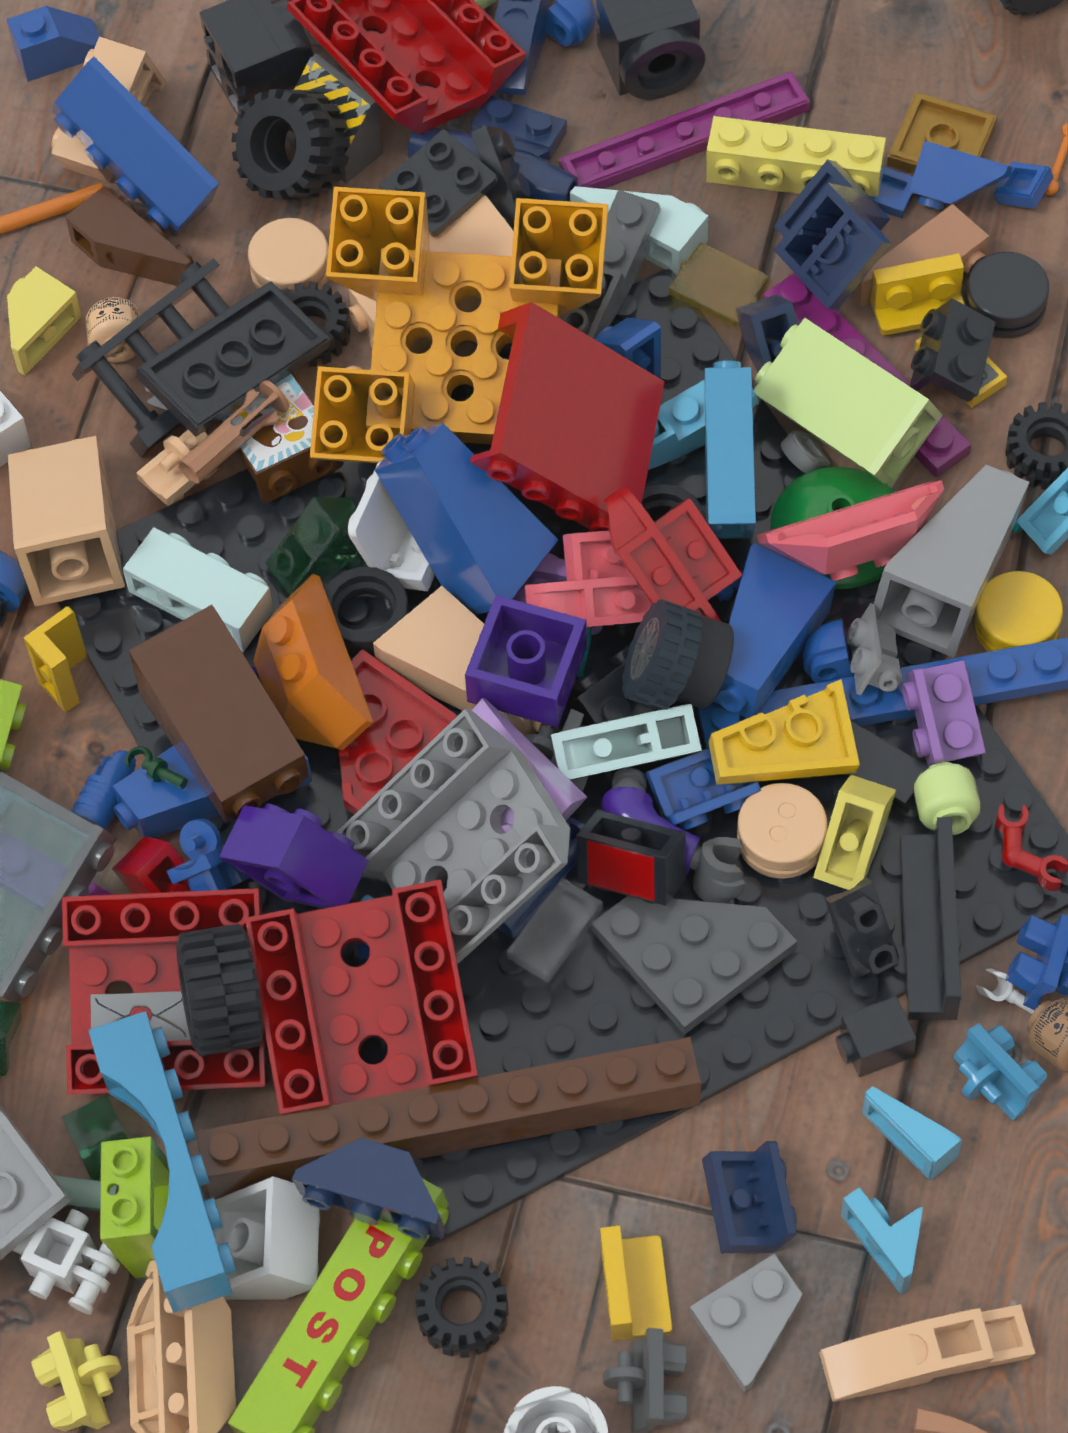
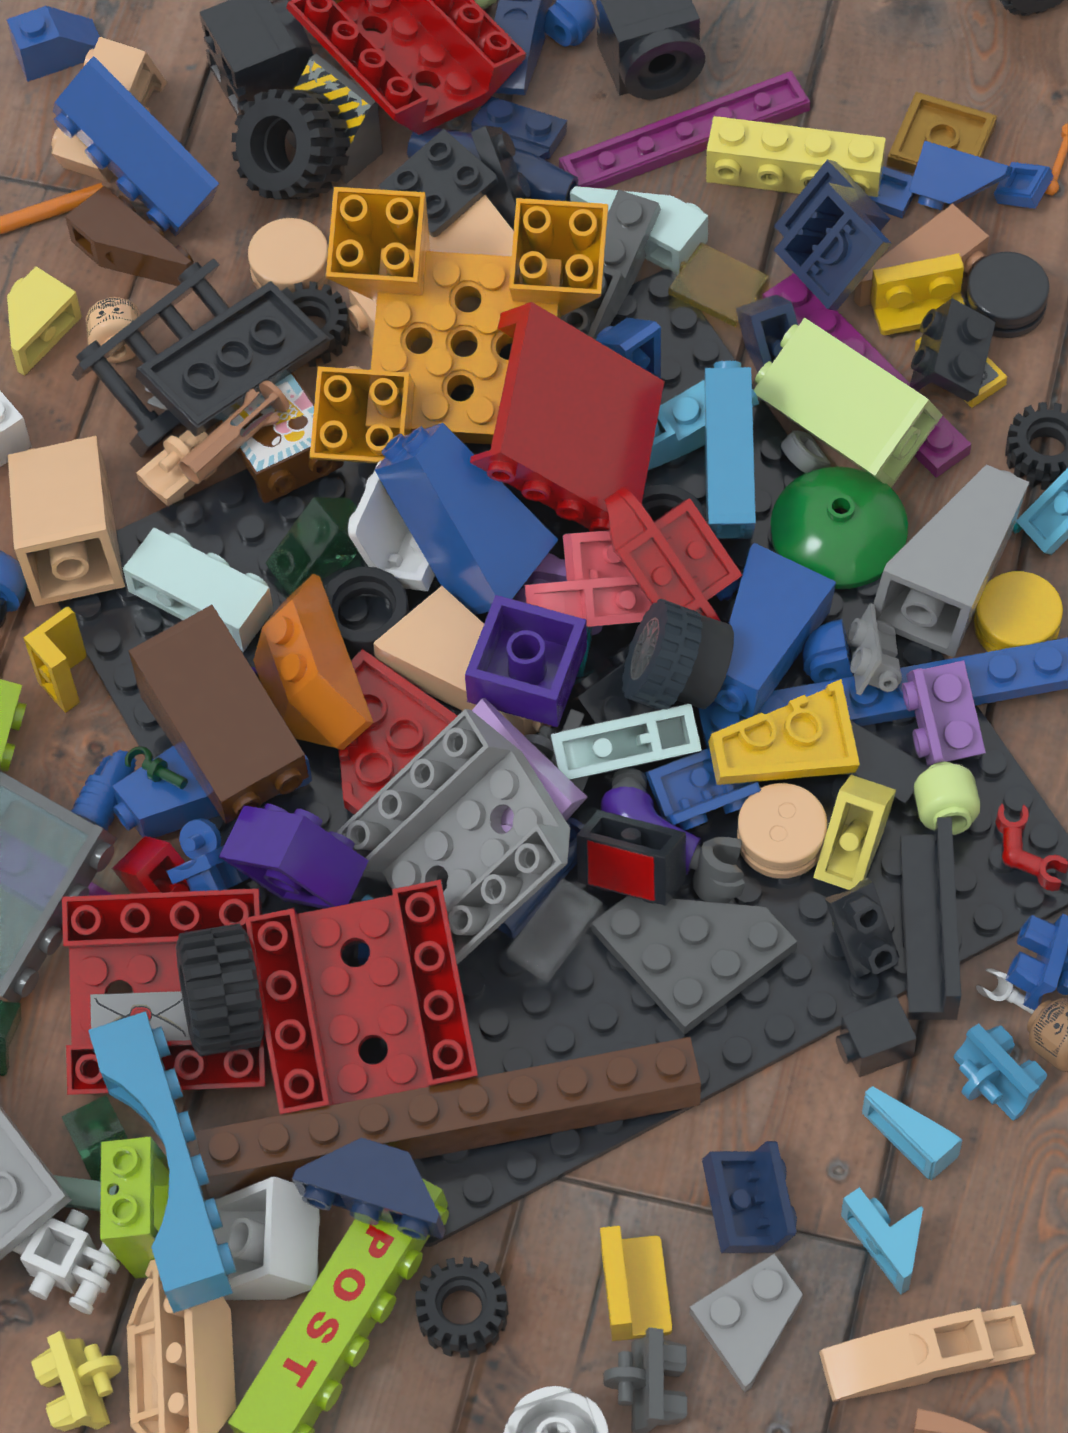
coral wedge [757,480,944,581] -> none

